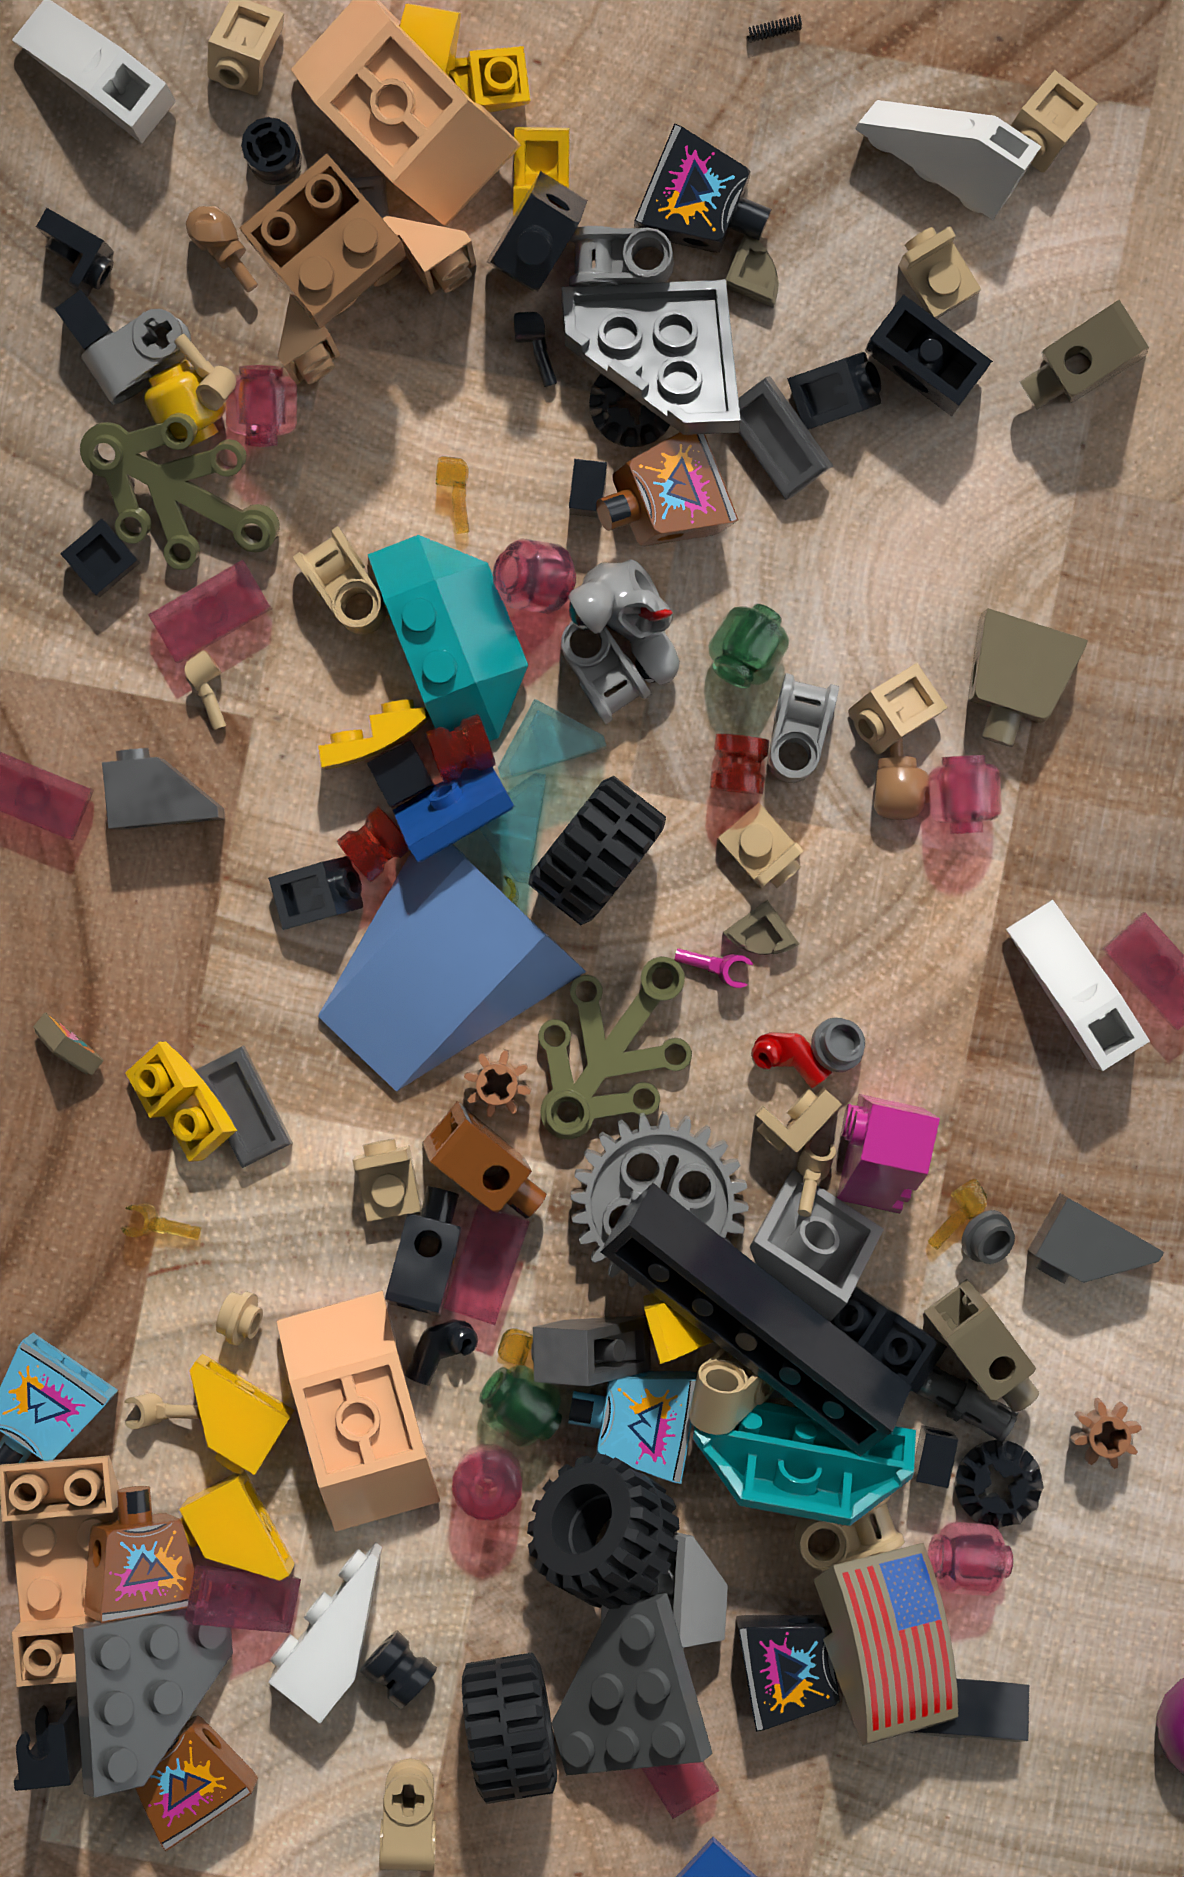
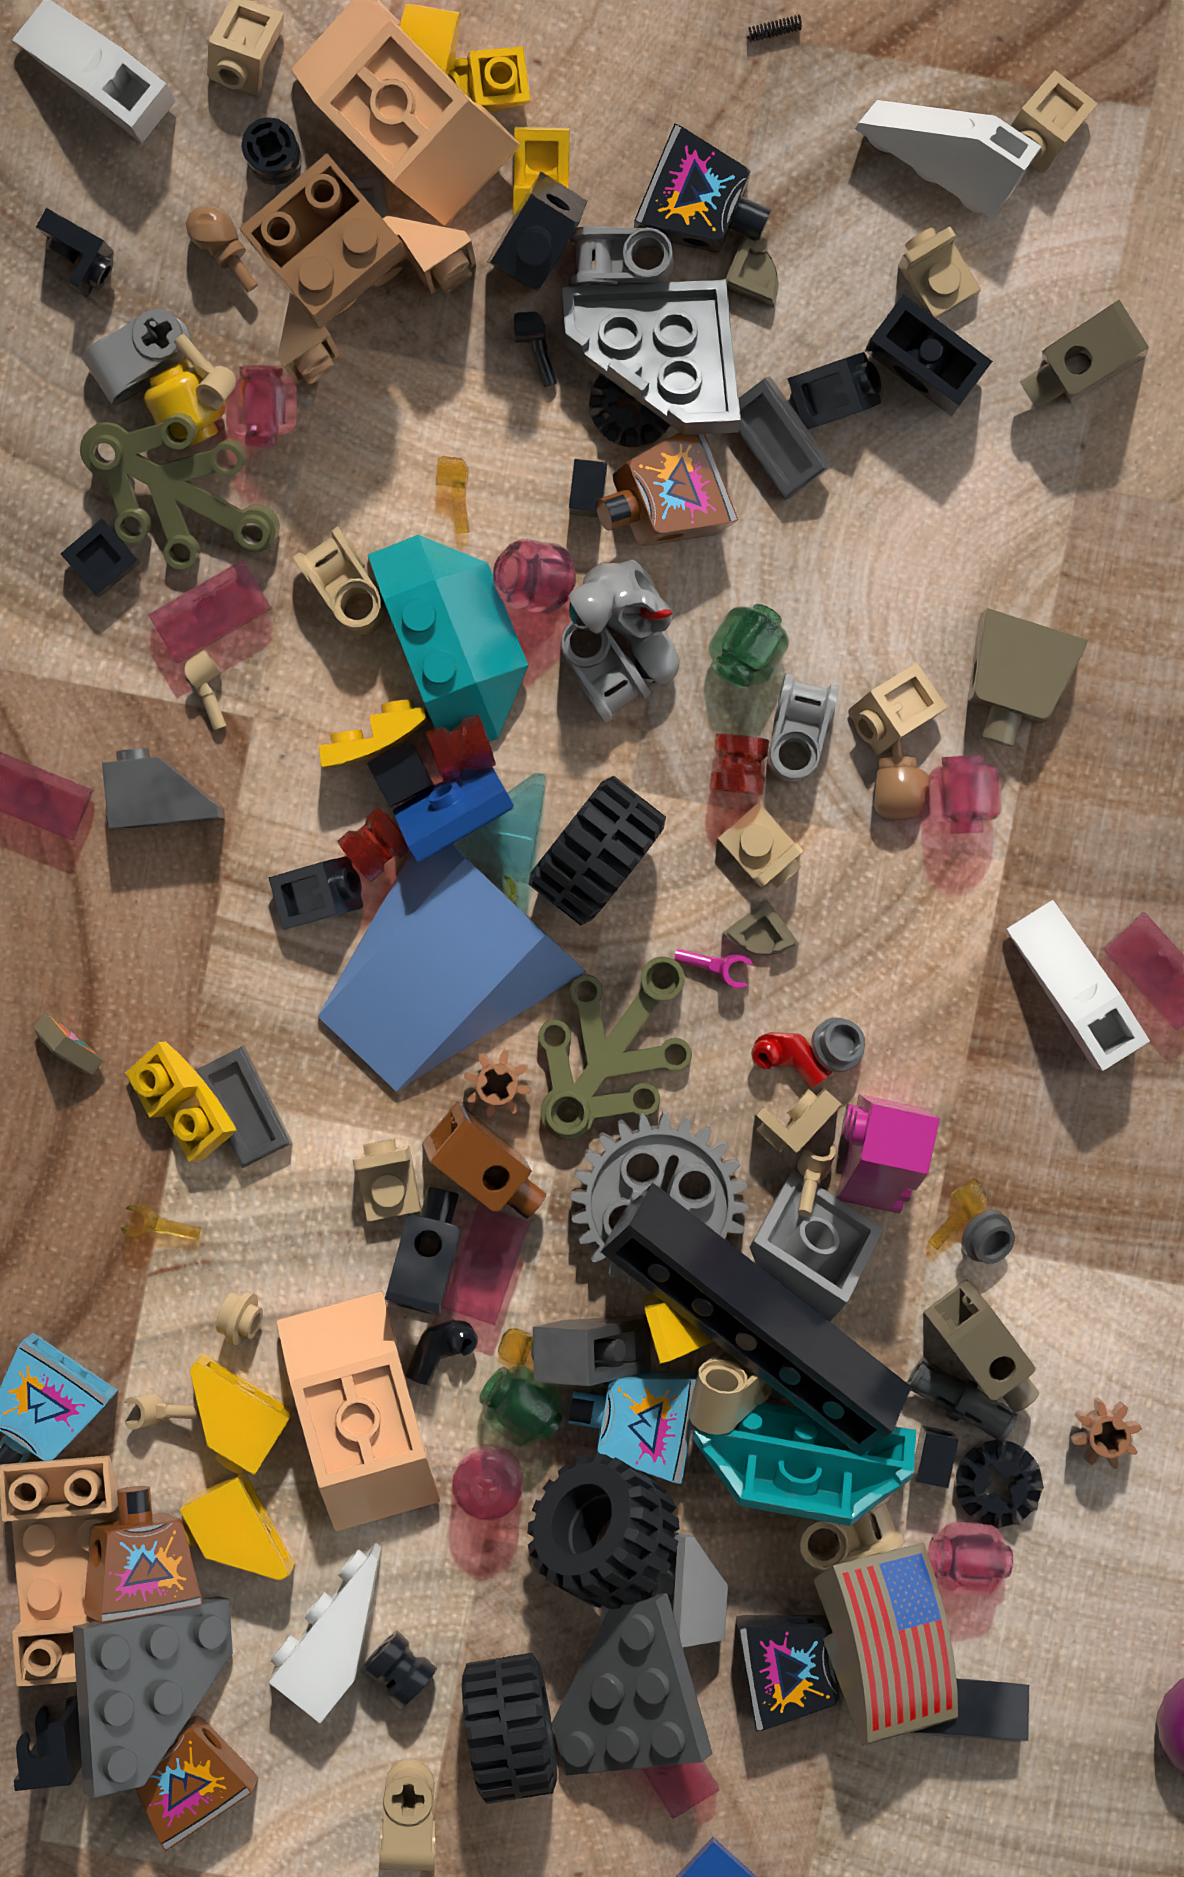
black piece [55,289,113,351] -> none
clear pink plate [184,1565,301,1633] -> none
clear light blue slope [498,699,607,780] -> none
black slope [831,1286,947,1393] -> none
dark grey slope [1028,1193,1164,1284] -> none

